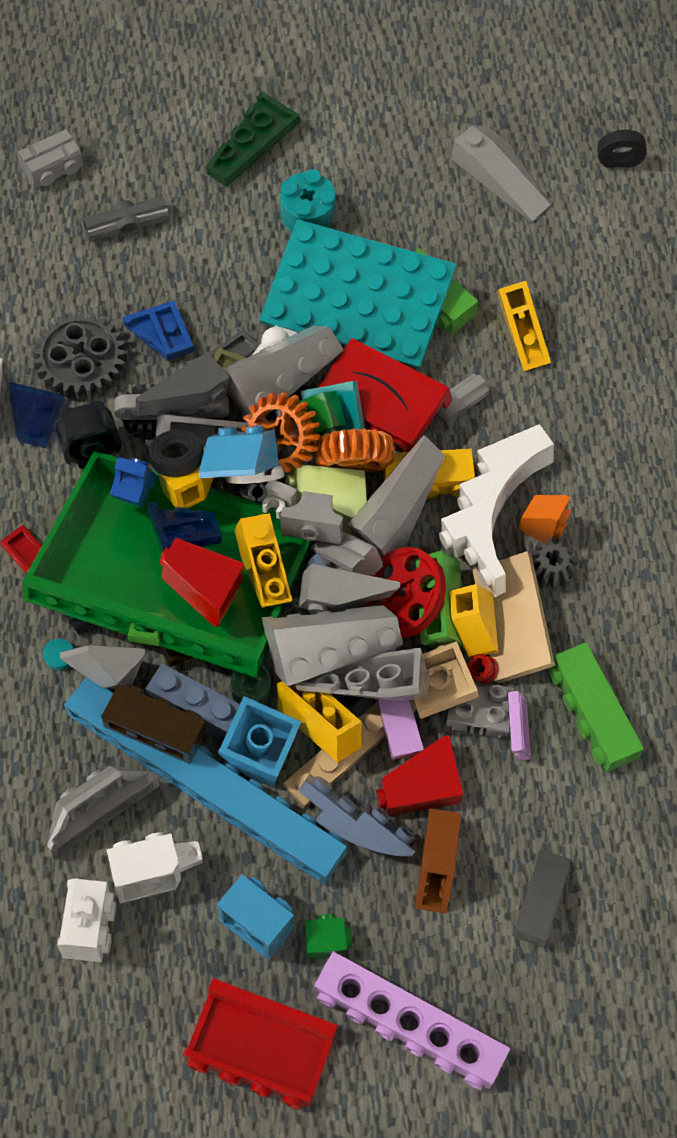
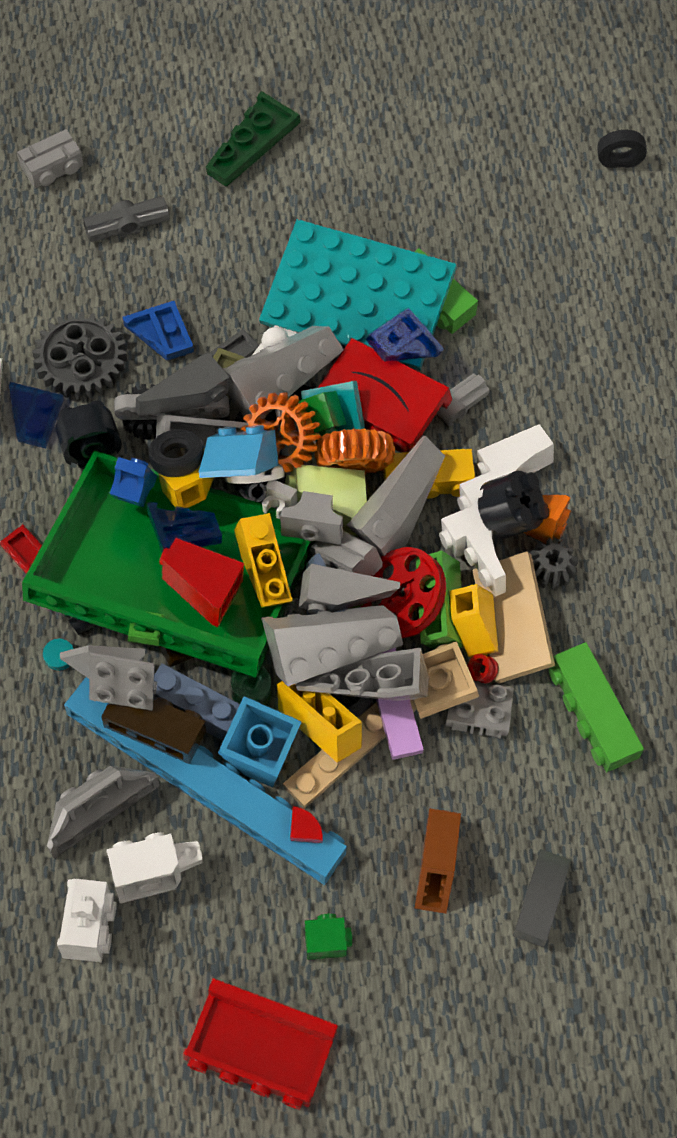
dark azure brick [217,874,294,960] -> none
teal brick [280,169,336,232] -> none
sand blue slope [298,774,417,857] -> none
lavender brick [313,952,510,1090] -> none
red slope [376,735,463,817] -> none
light grey wedge [451,125,551,223] -> none
yellow slope [497,281,551,371] -> none
lavender tile [508,691,531,760] -> none
none -> light grey hinge [89,653,157,710]
none -> red tile [290,806,323,843]
none -> clear blue wing [365,308,444,362]
none -> black brick [478,471,549,539]

